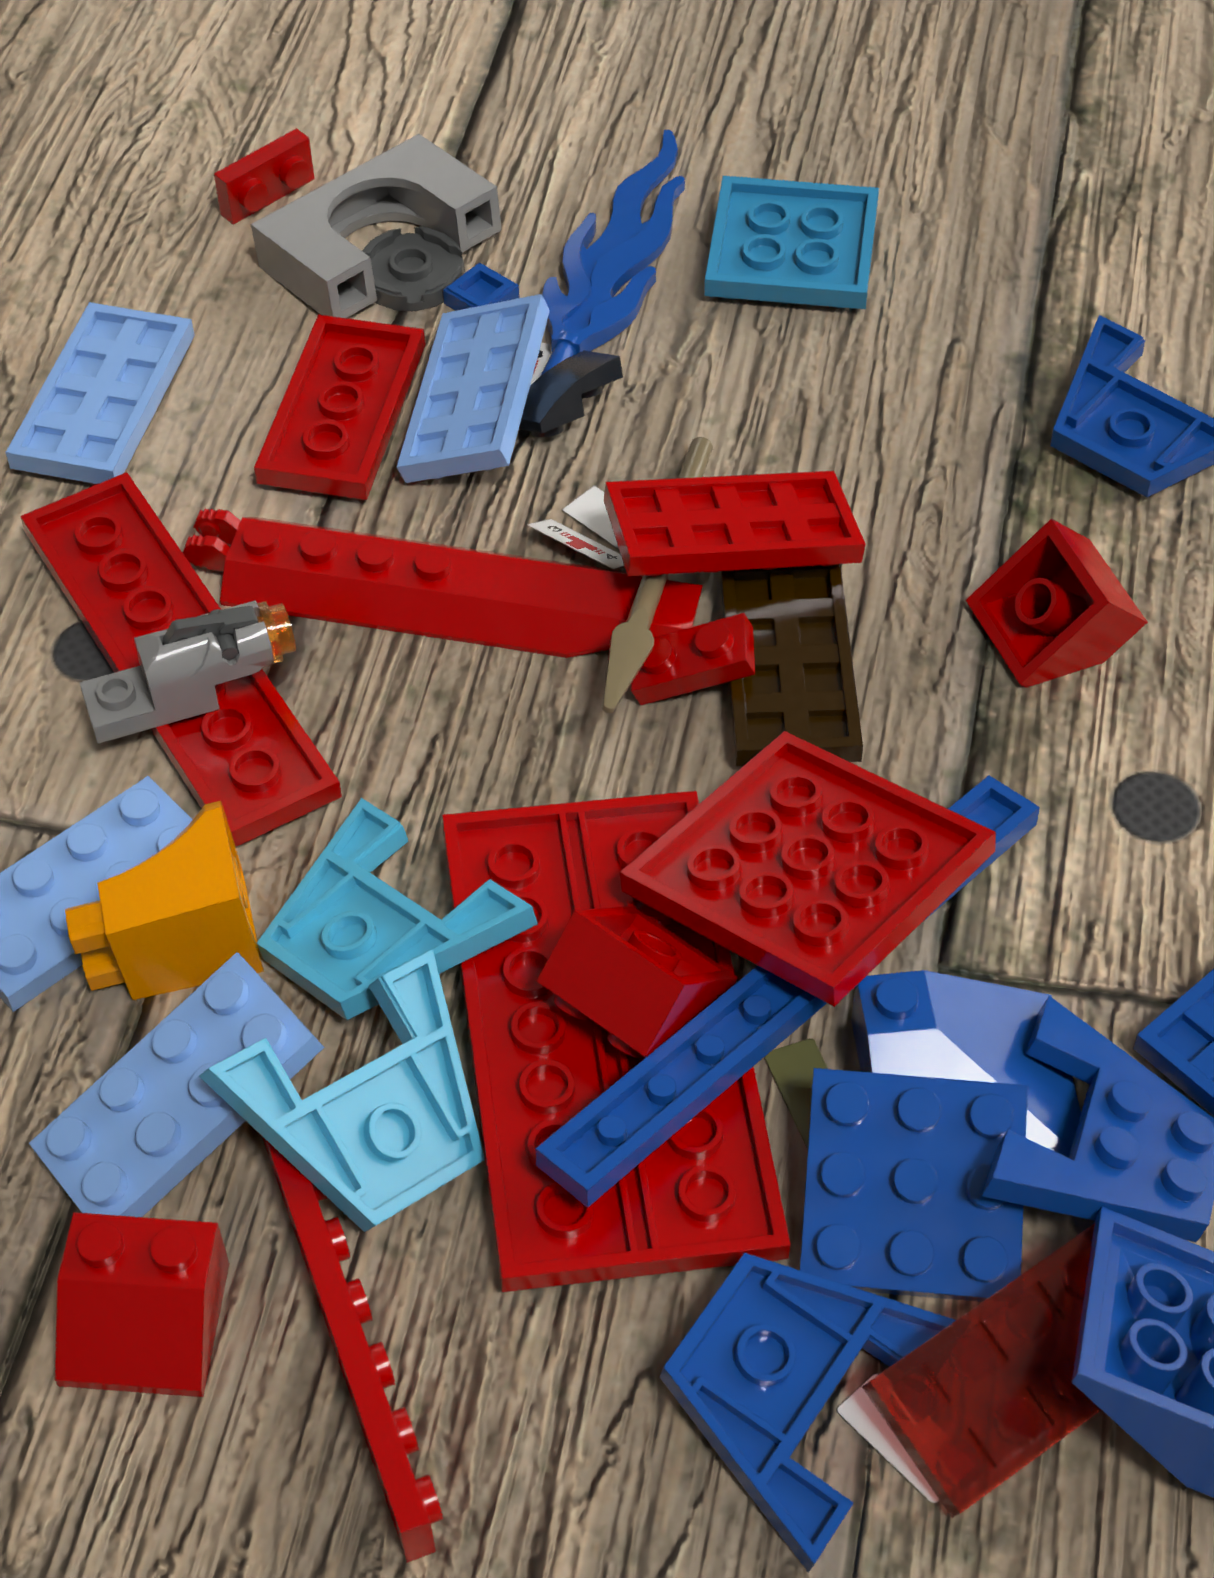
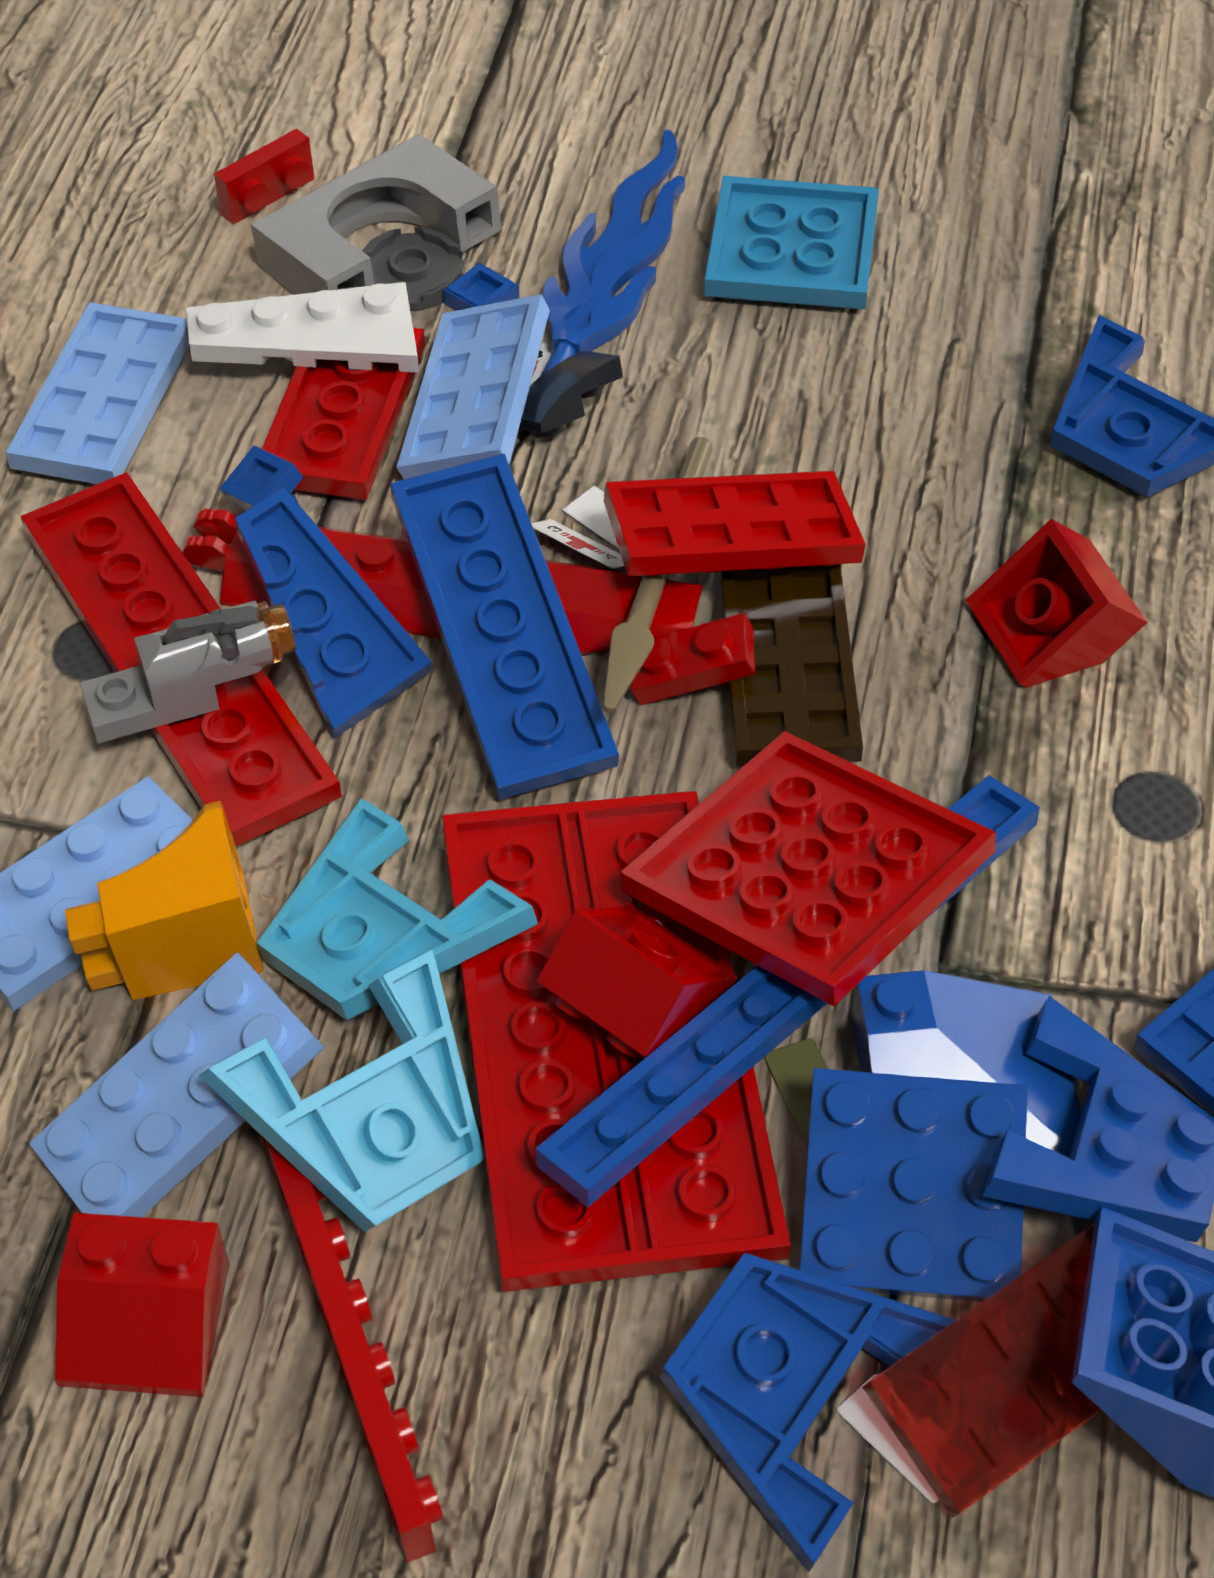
none -> white wing [186,282,419,373]
none -> blue tile [219,445,303,511]
none -> blue wing [235,486,432,739]
none -> blue plate [390,453,619,800]

